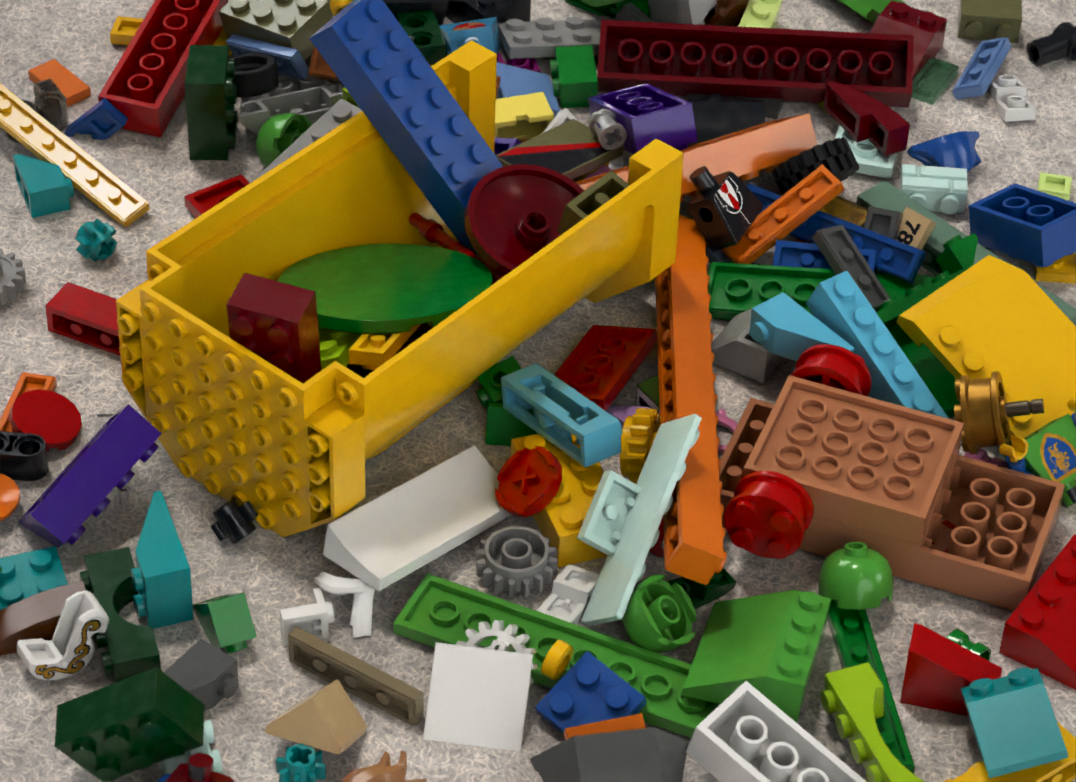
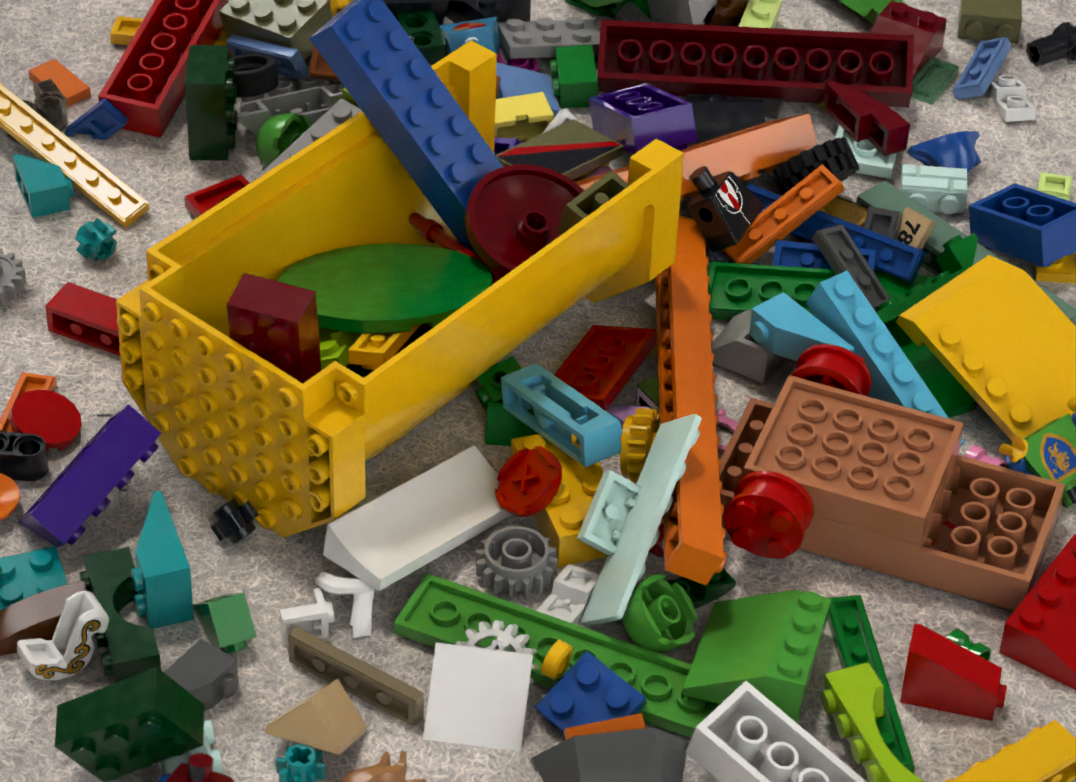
light grey bush [588,109,627,150] -> none
bright green cylinder [818,542,894,610] -> none
pearl gold wheel [954,371,1044,454] -> none
teal slope [961,668,1069,778] -> none

